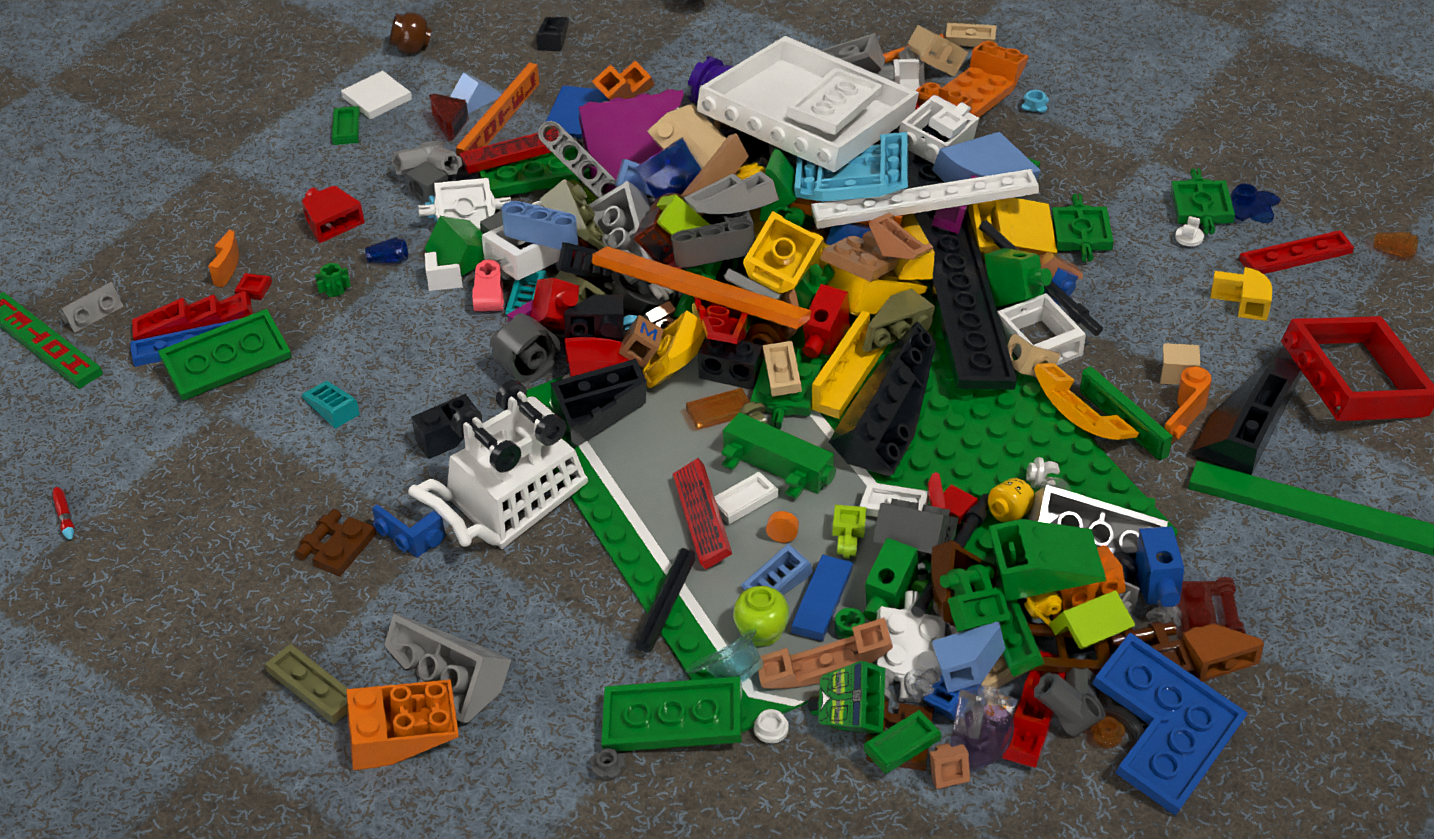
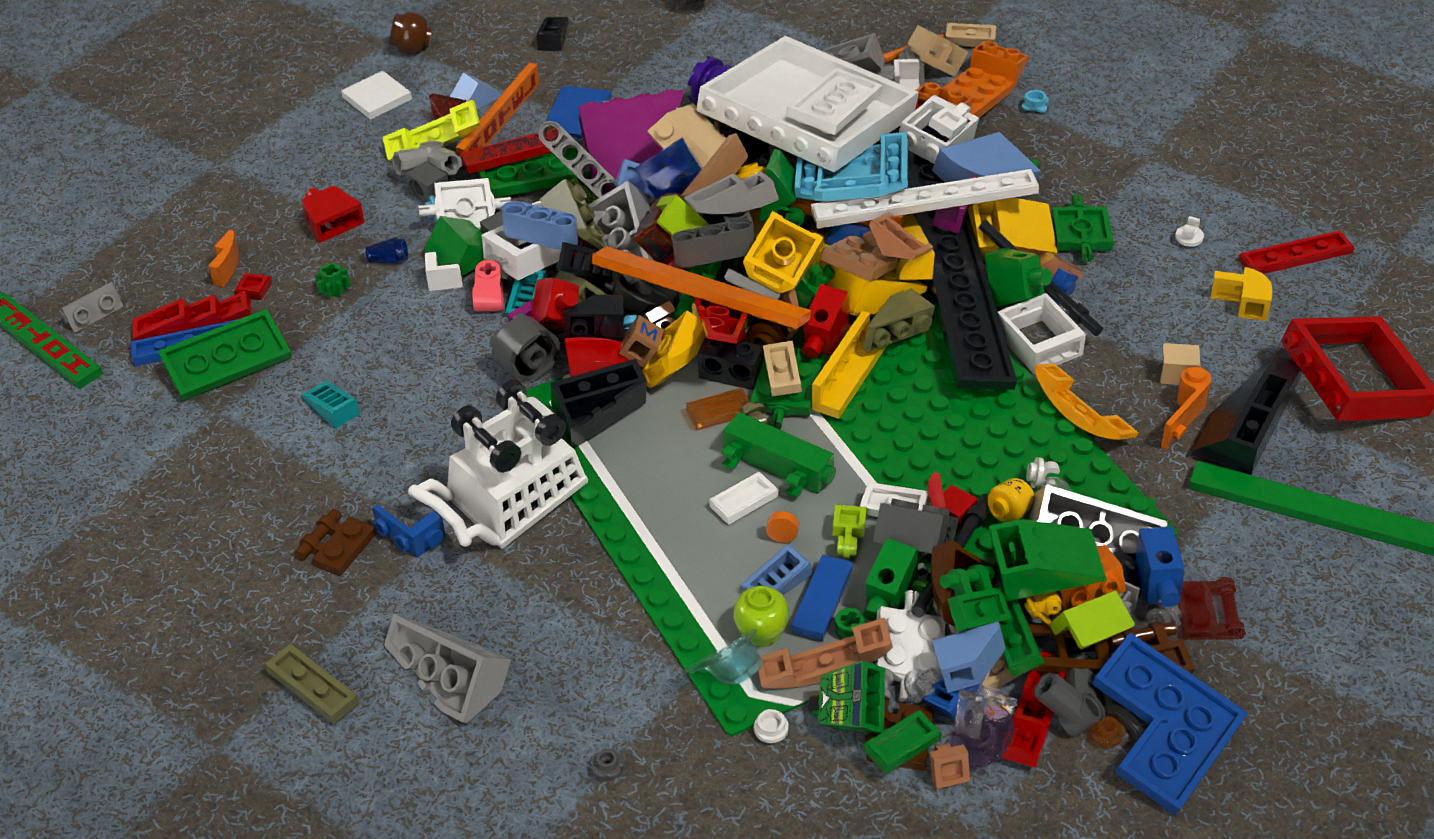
red piece [52,486,75,540] -> none
green tile [332,106,360,145] -> none
orange slope [347,679,459,770] -> none
black slope [411,394,479,459] -> none
orange brick [592,60,655,100] -> none
green plate [601,676,742,752] -> none
black axle [635,548,695,653] -> none
white plate [648,283,674,301] -> none
red tile [673,458,733,569] -> none
black wedge [829,322,936,476] -> none
tan bracket [1007,334,1060,377] -> none
green tile [1080,366,1173,460] -> none
green plate [1170,168,1235,235] -> none
dark orange slope [1182,623,1264,682] -> none
clear blue plate [1231,183,1281,223] -> none
clear orange cone [1374,232,1419,259] -> none
none -> neon yellow slope [383,100,480,161]

